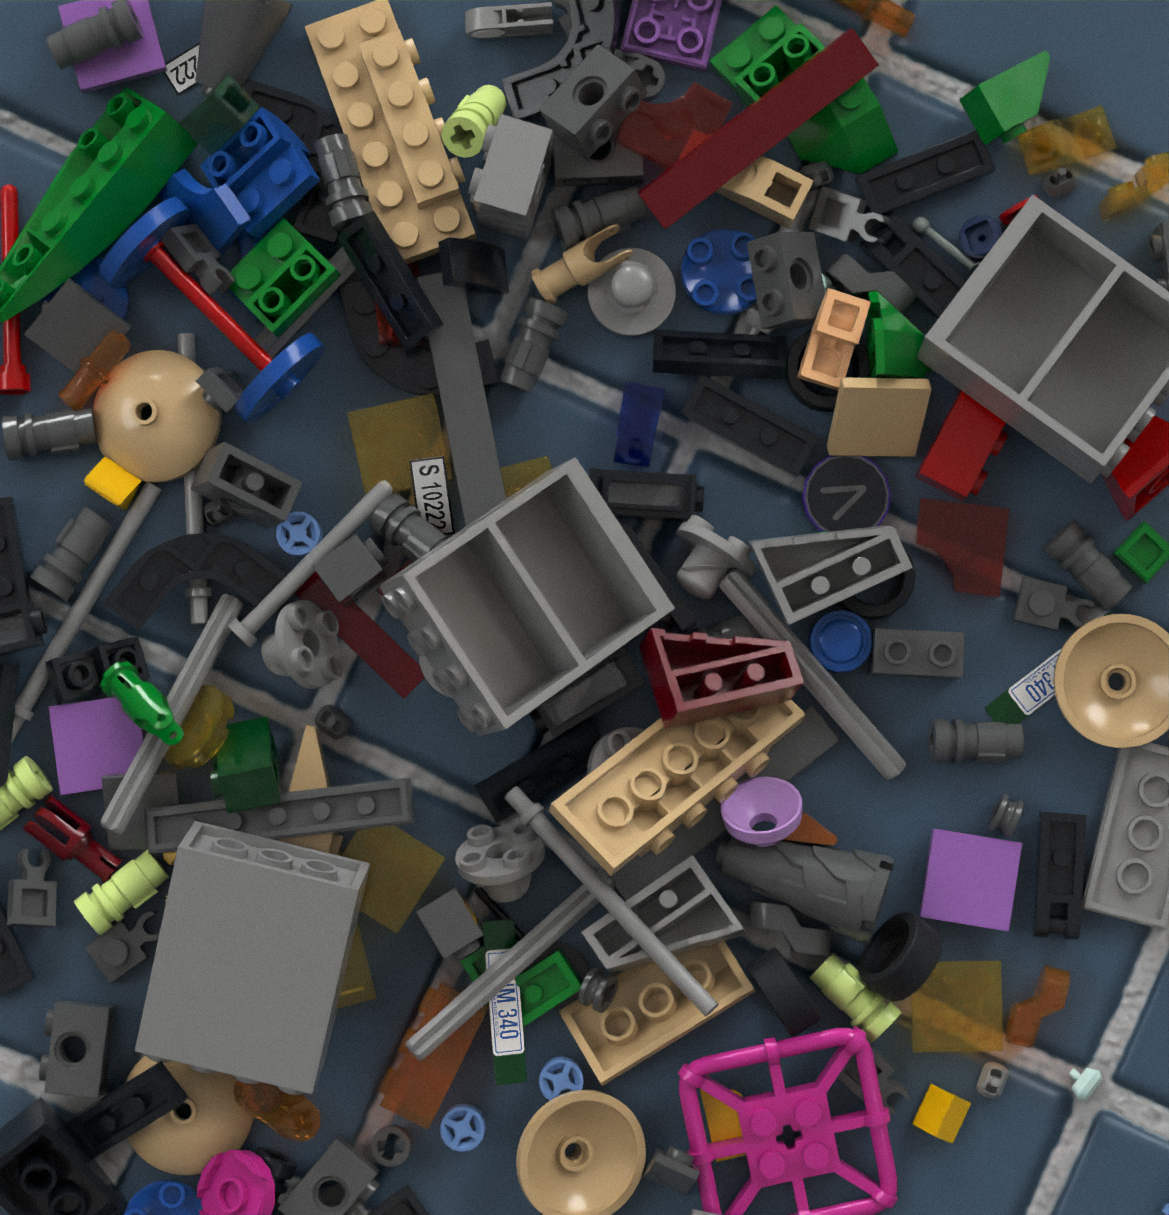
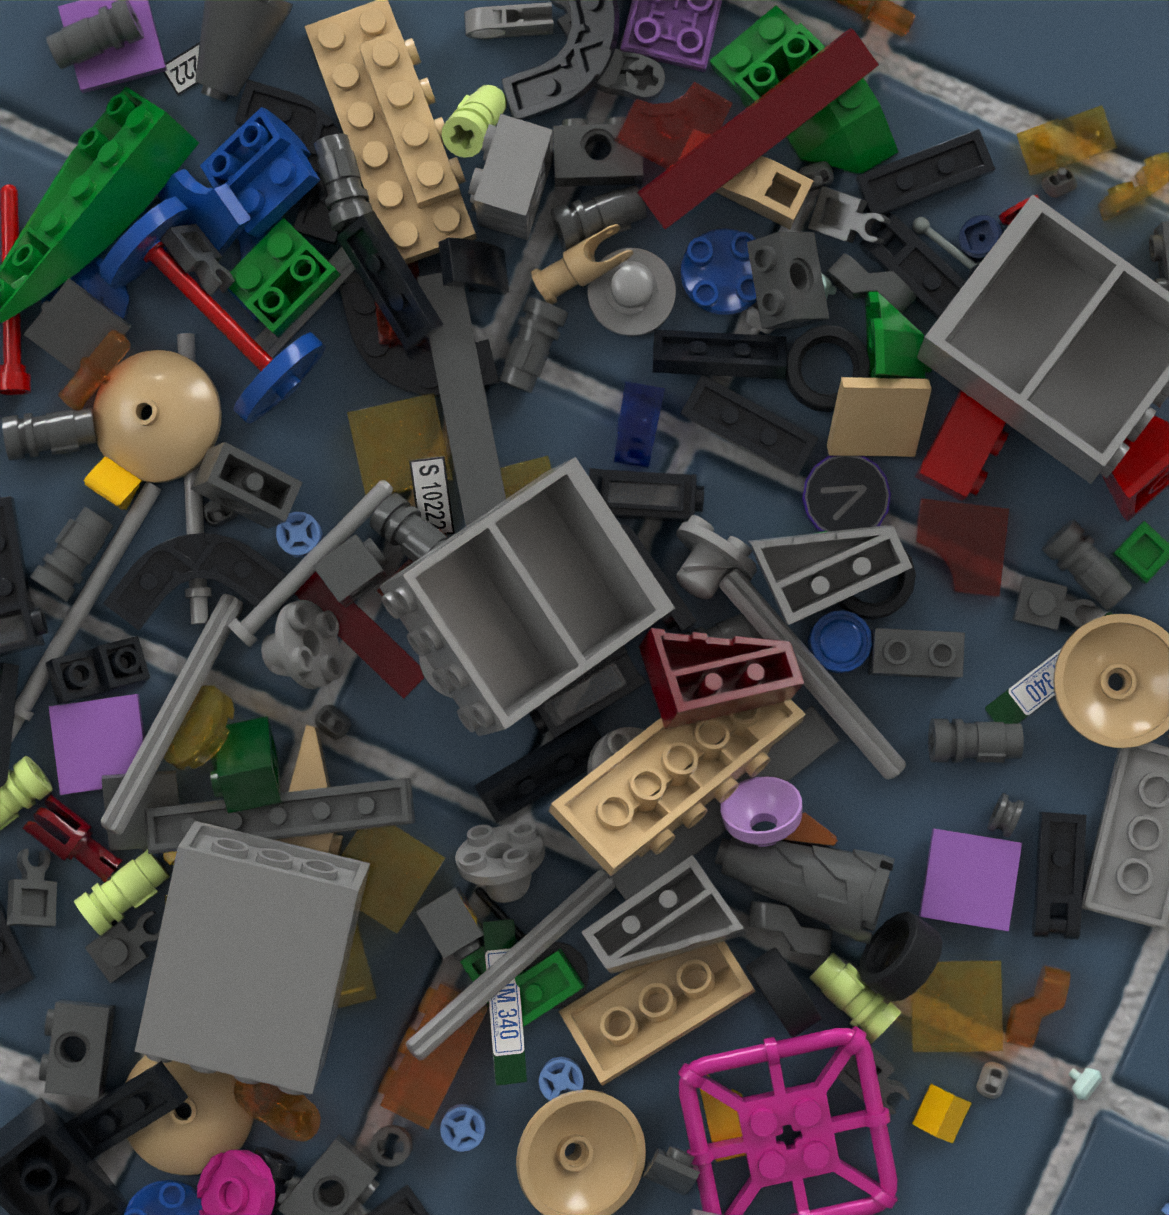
green piece [100,661,184,746] -> none
clear green brick [180,74,260,155] -> none
dark grey plate [196,366,247,413] -> none
light grey bar [505,786,719,1017] -> none
dark grey brick [538,45,648,158] -> none
dark grey bush [578,967,619,1013] -> none
light nougat slope [797,288,871,391] -> none
green slope [959,50,1050,145] -> none

